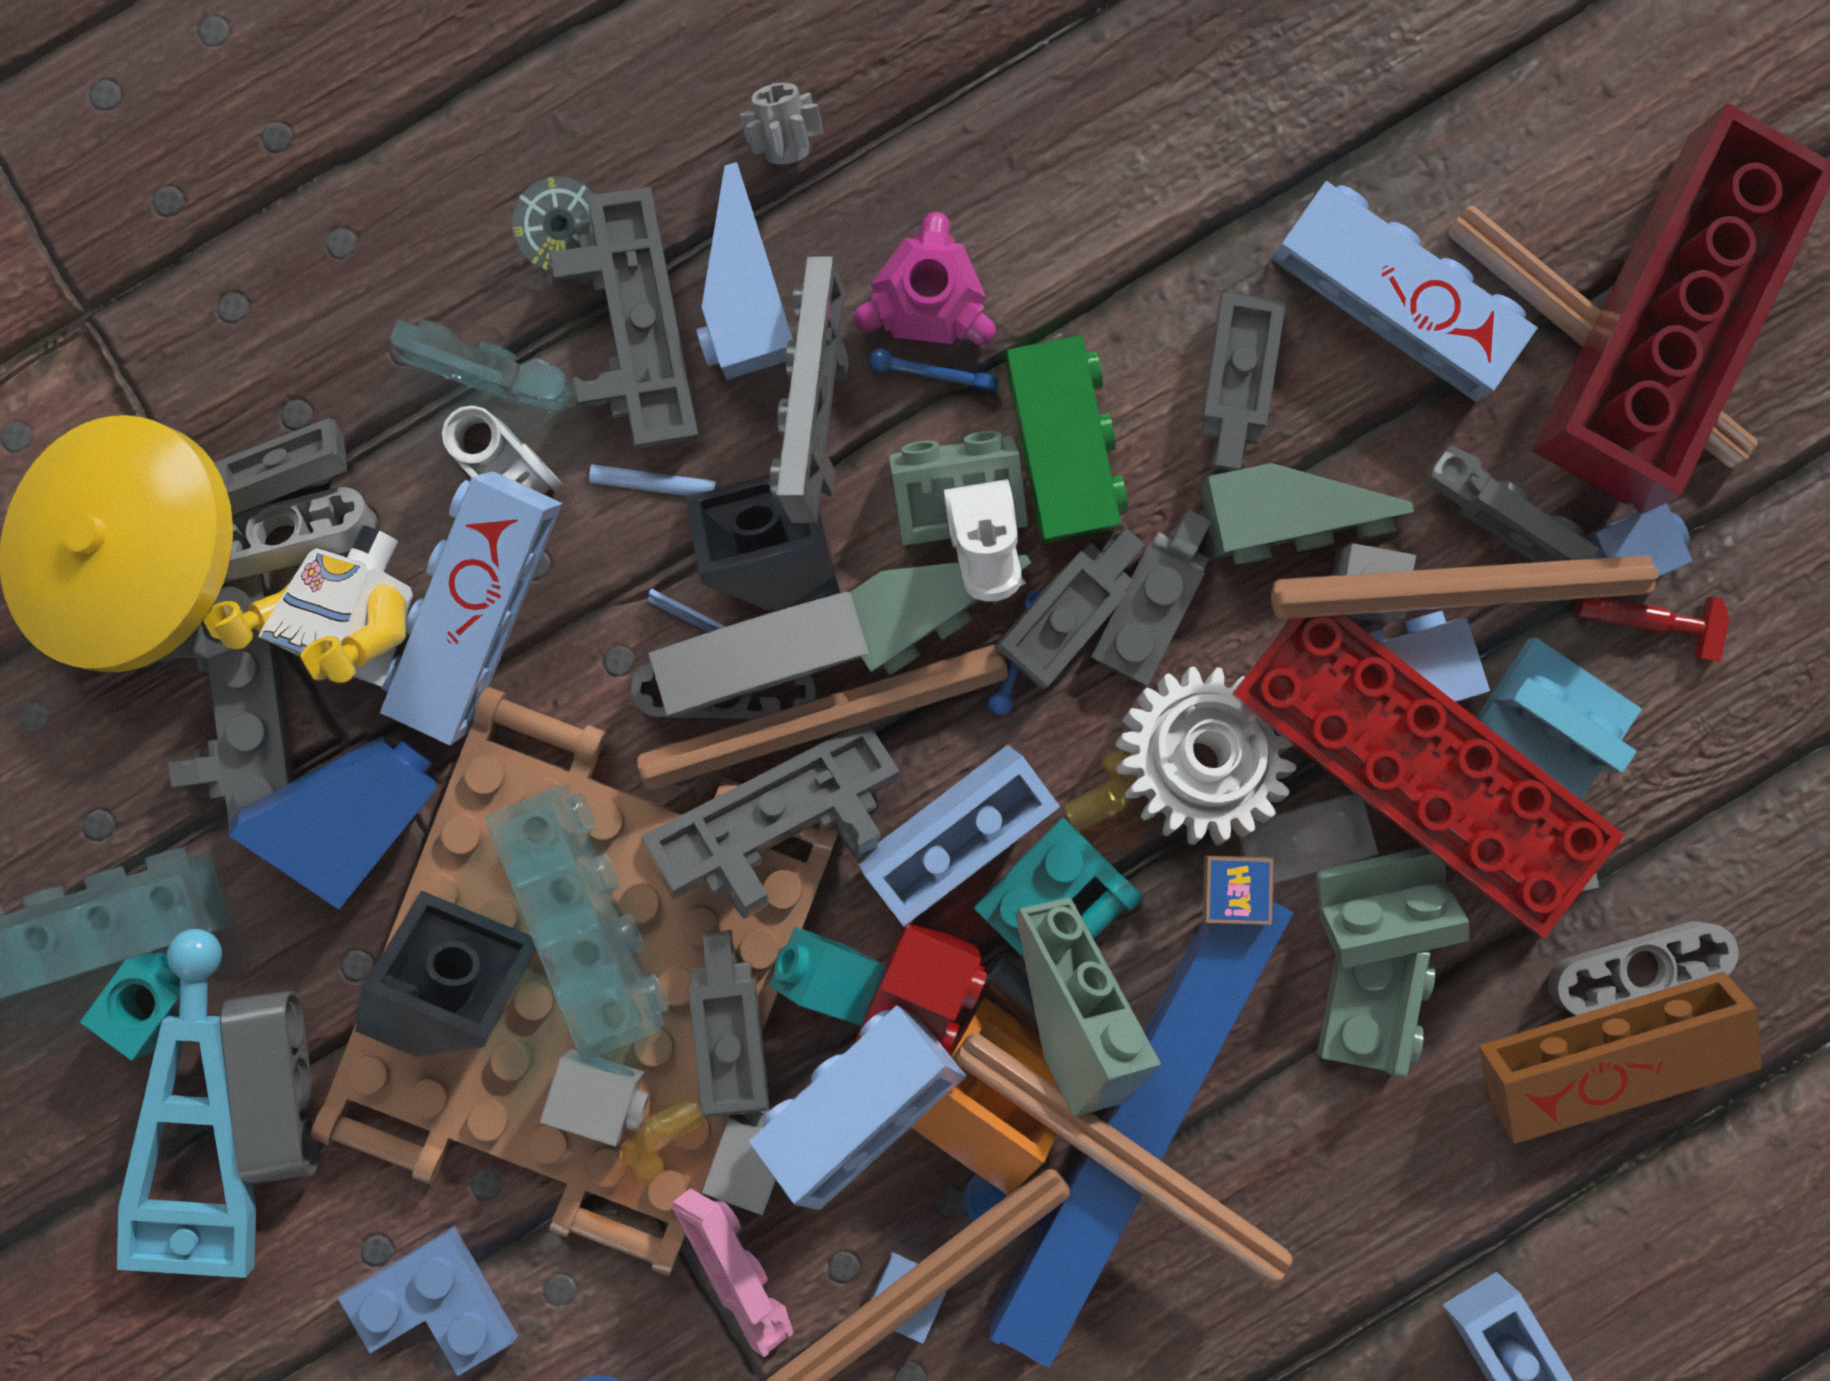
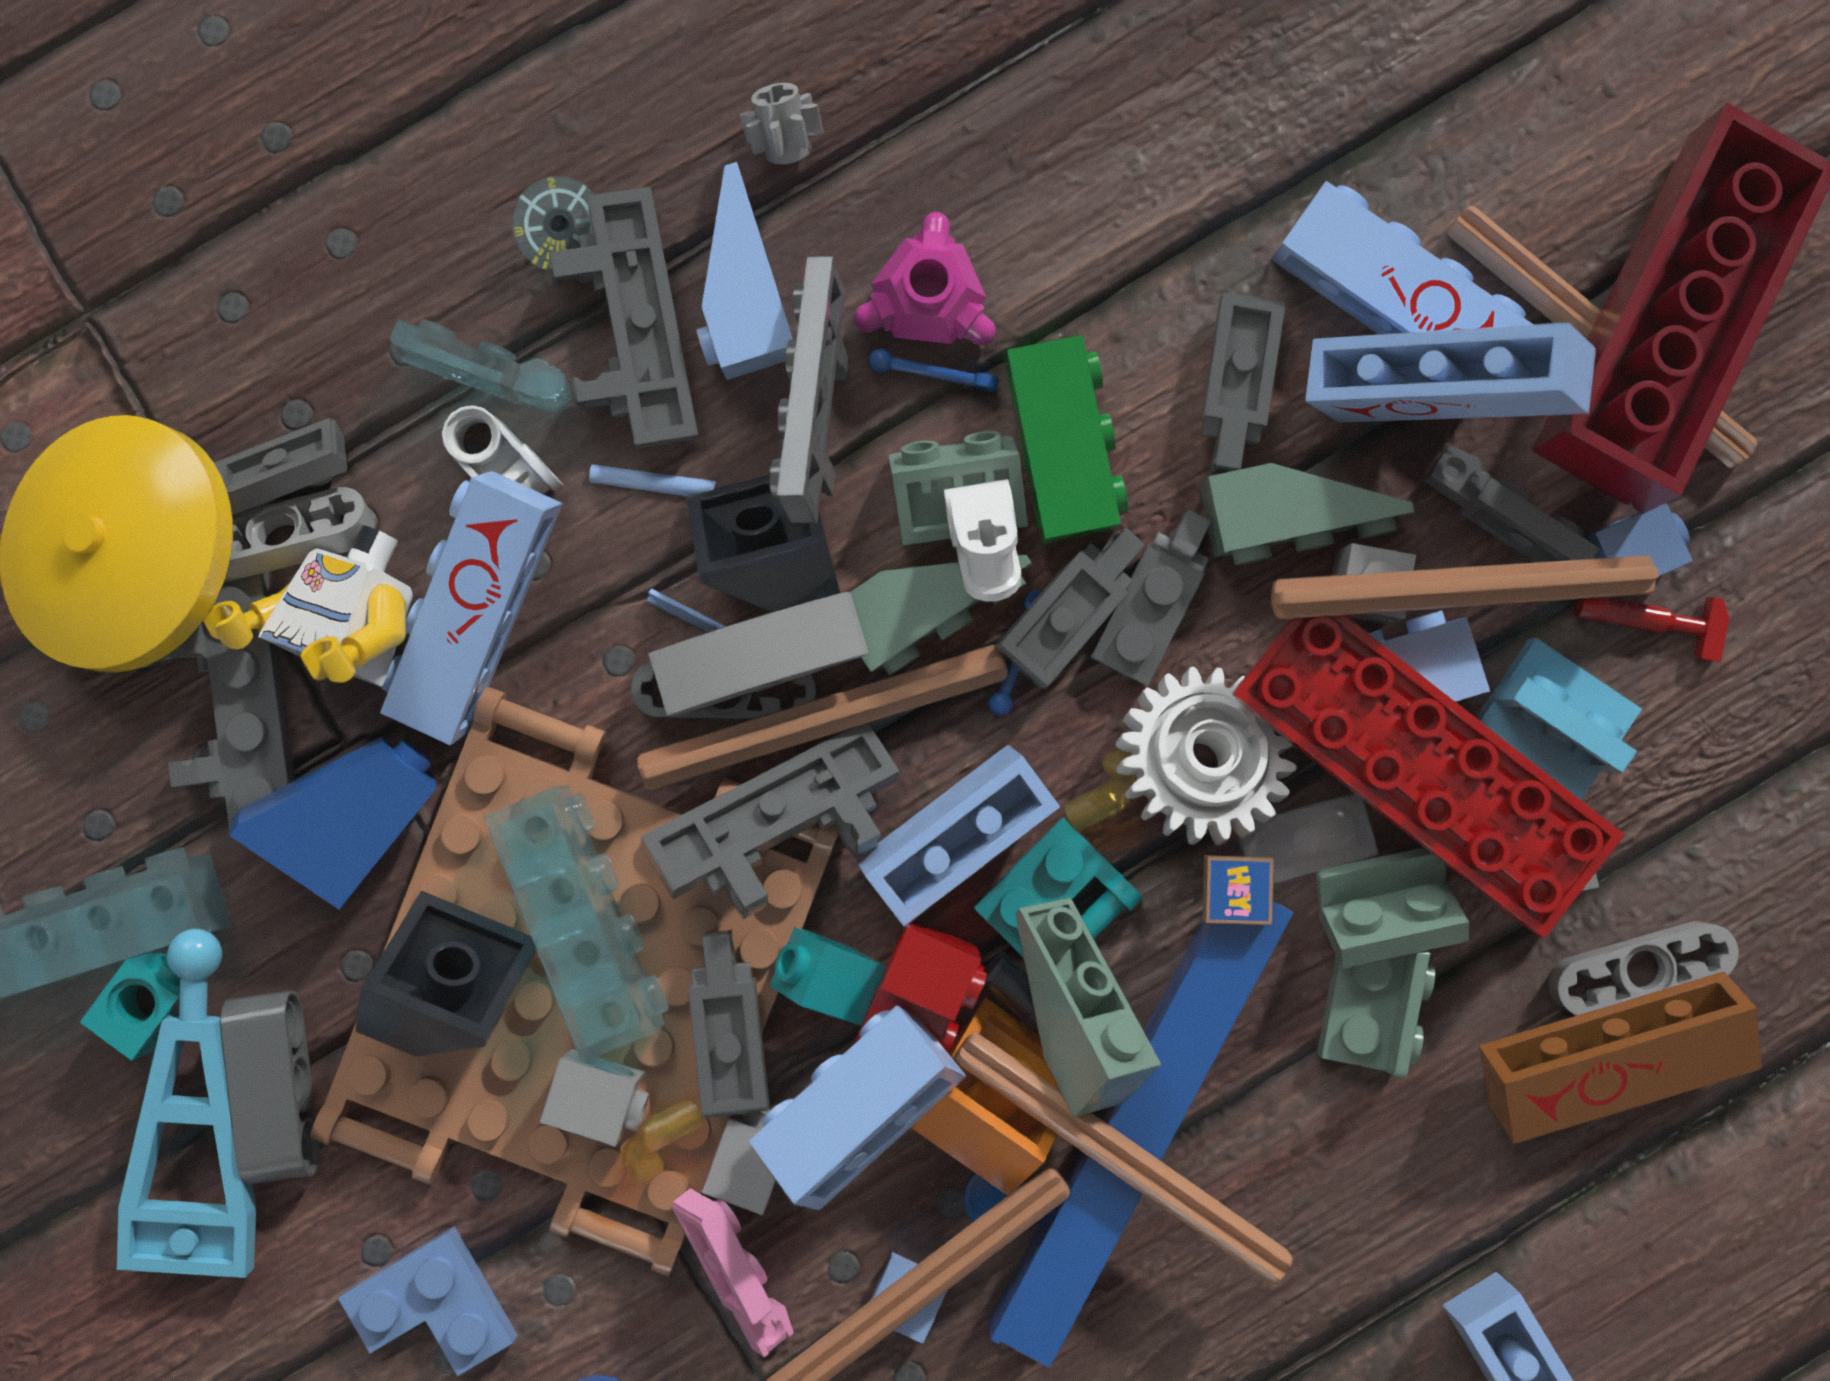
none -> light blue brick [1305,323,1596,423]

